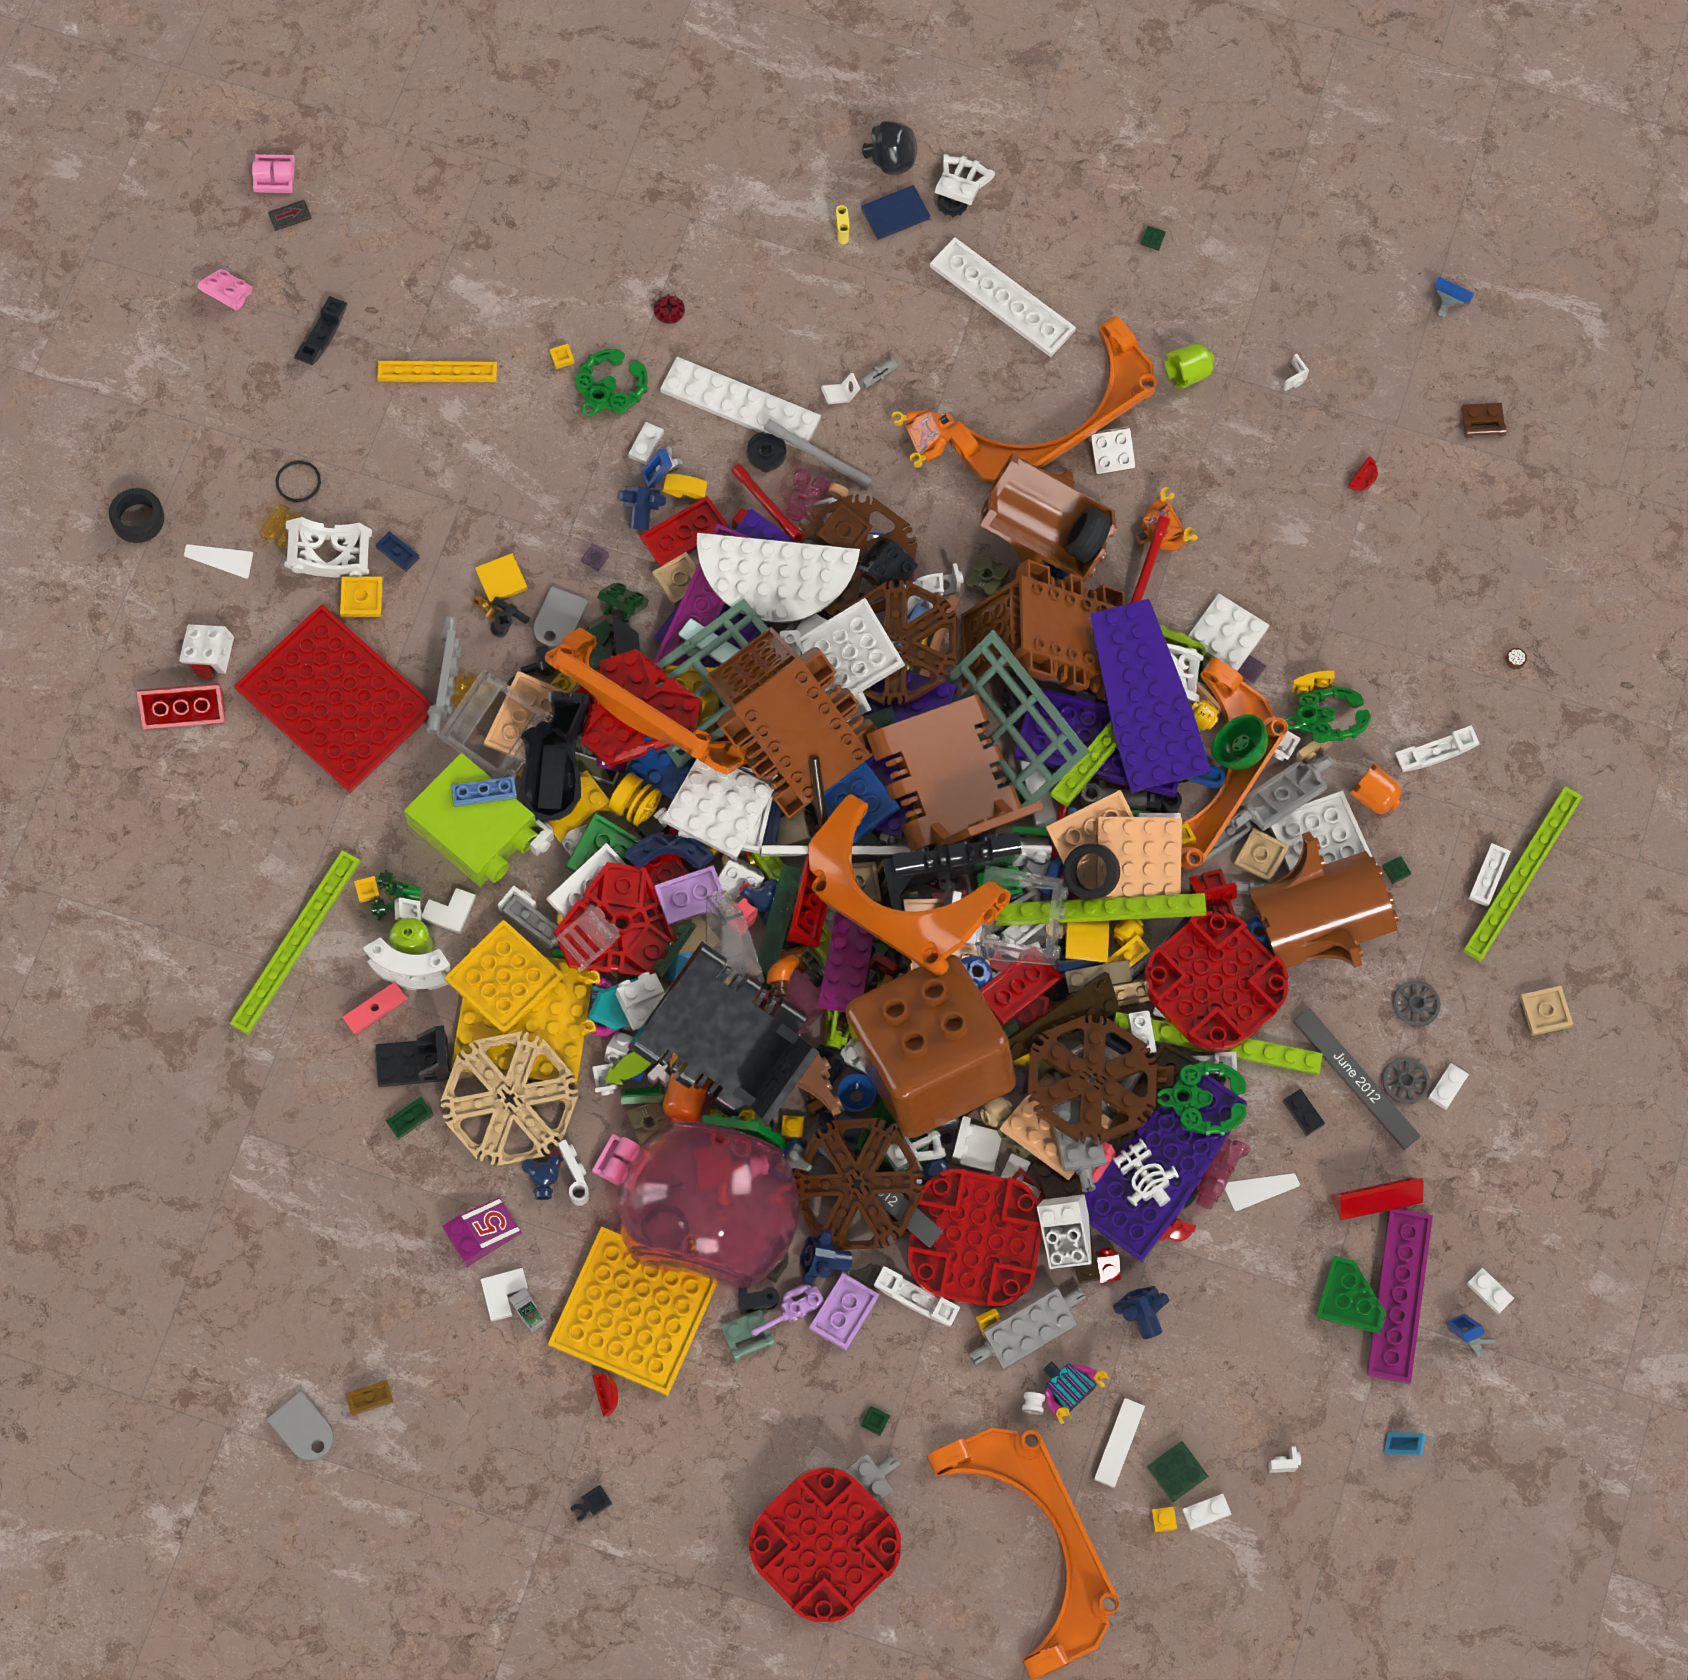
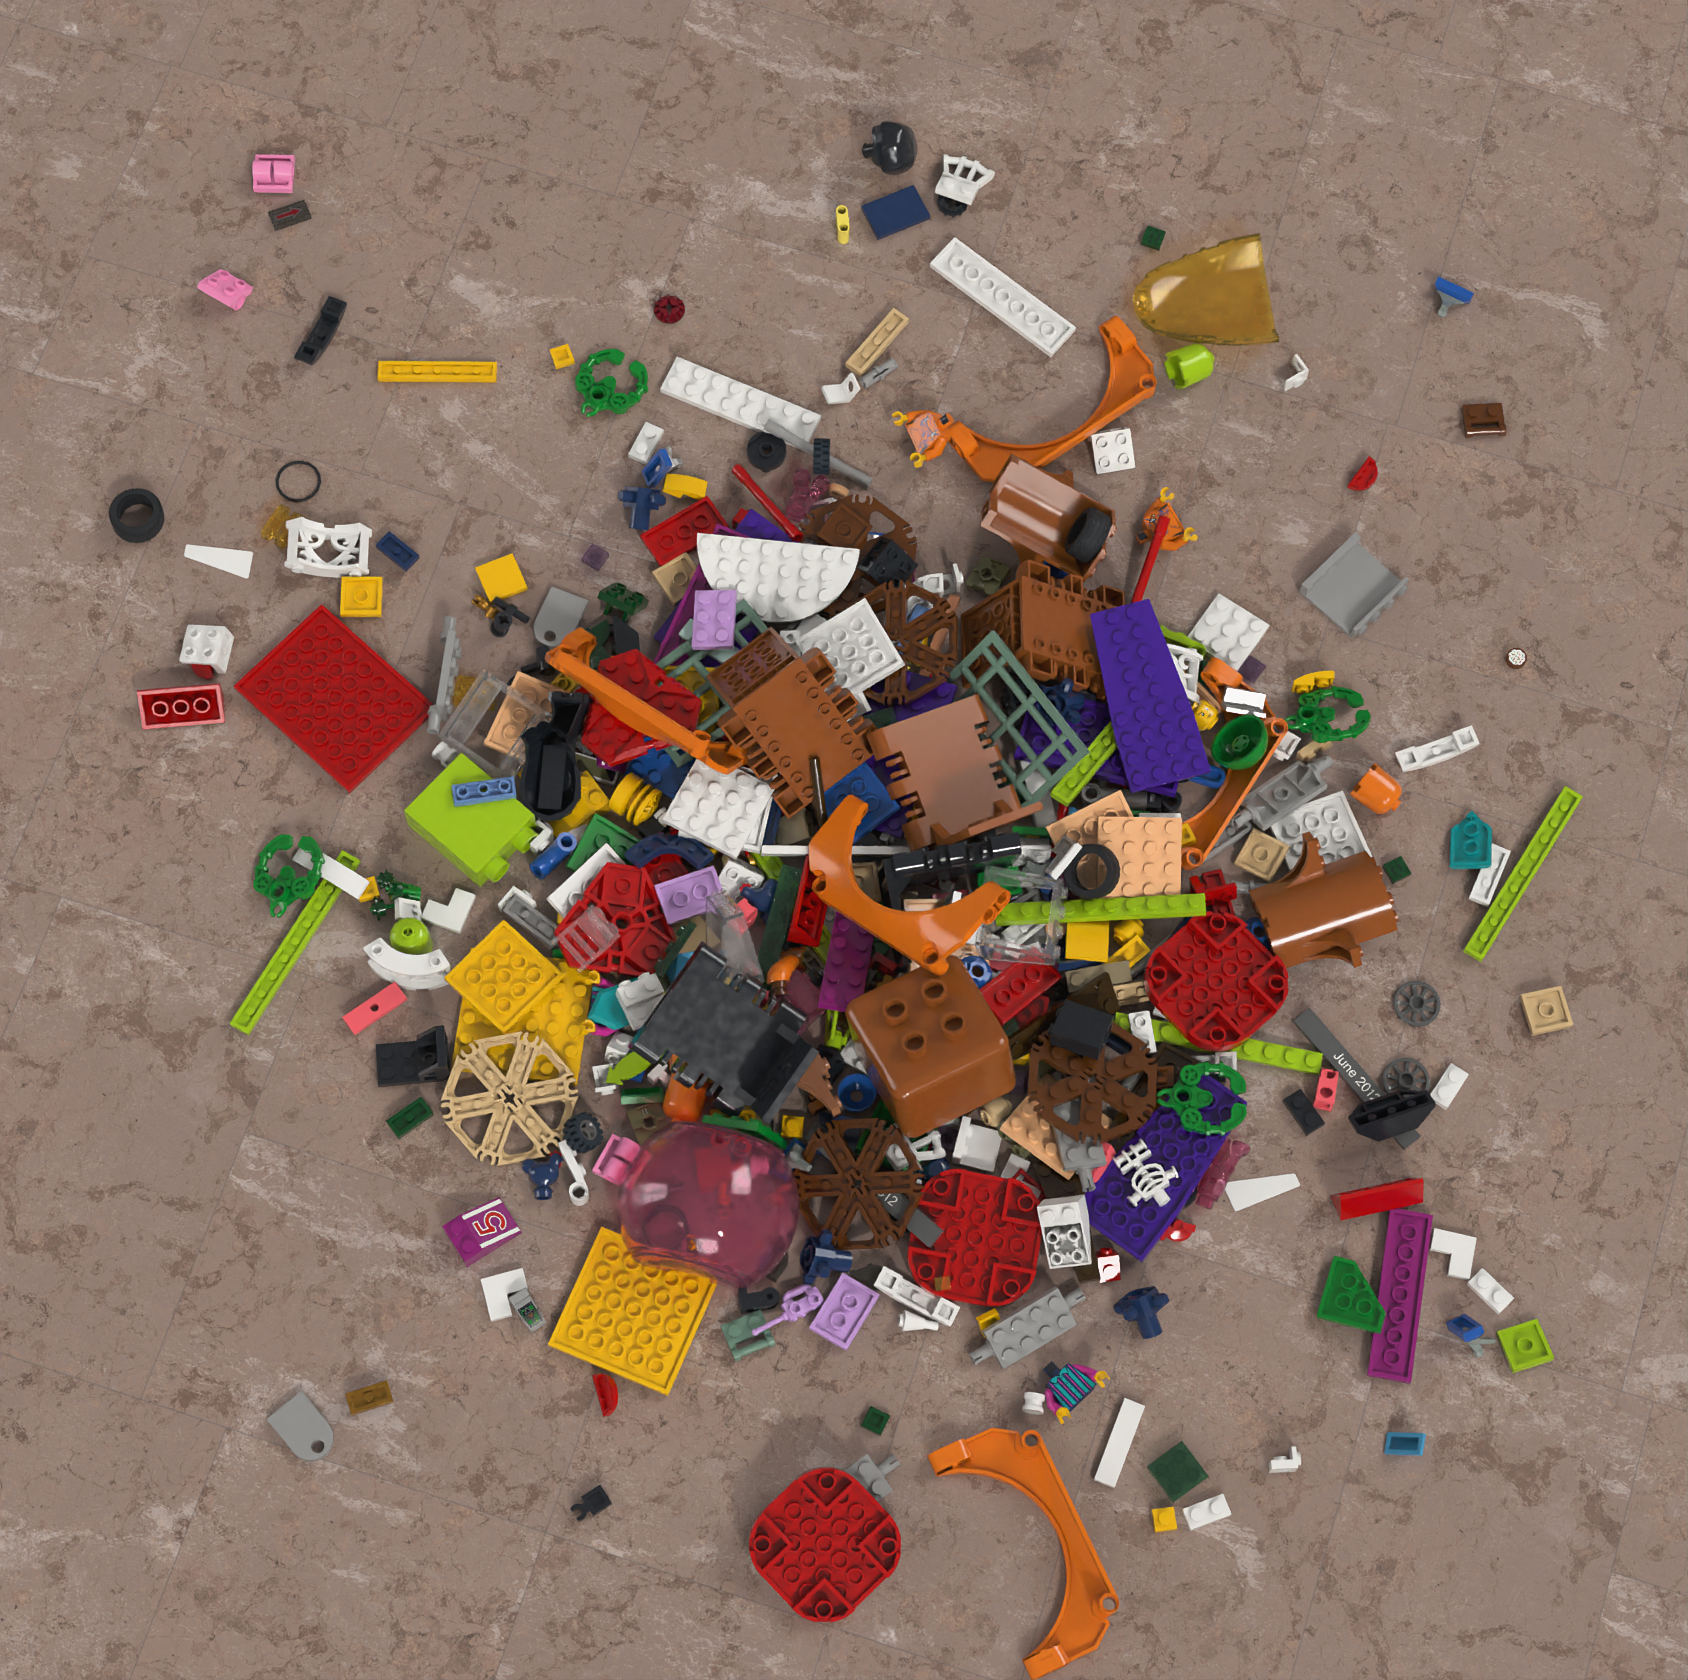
none -> green piece [253,834,325,918]
none -> white slope [292,848,370,900]
none -> white wheel [432,741,458,767]
none -> blue cylinder [529,832,577,879]
none -> black wheel [563,1112,603,1154]
none -> lavender plate [692,590,737,650]
none -> black wheel [813,438,830,475]
none -> tan plate [845,308,909,377]
none -> white cone [898,1310,939,1331]
none -> clear yellow window [934,1276,951,1291]
none -> dark blue piece [1037,678,1085,728]
none -> white tile [1045,835,1082,880]
none -> black brick [1048,999,1114,1060]
none -> clear yellow windscreen [1133,233,1279,346]
none -> panel [1221,686,1266,718]
none -> light grey panel [1299,532,1409,639]
none -> coral leg [1313,1068,1339,1112]
none -> black wedge [1348,1090,1436,1142]
none -> white tile [1430,1228,1477,1280]
none -> teal tile [1449,811,1492,869]
none -> lime plate [1496,1319,1554,1373]

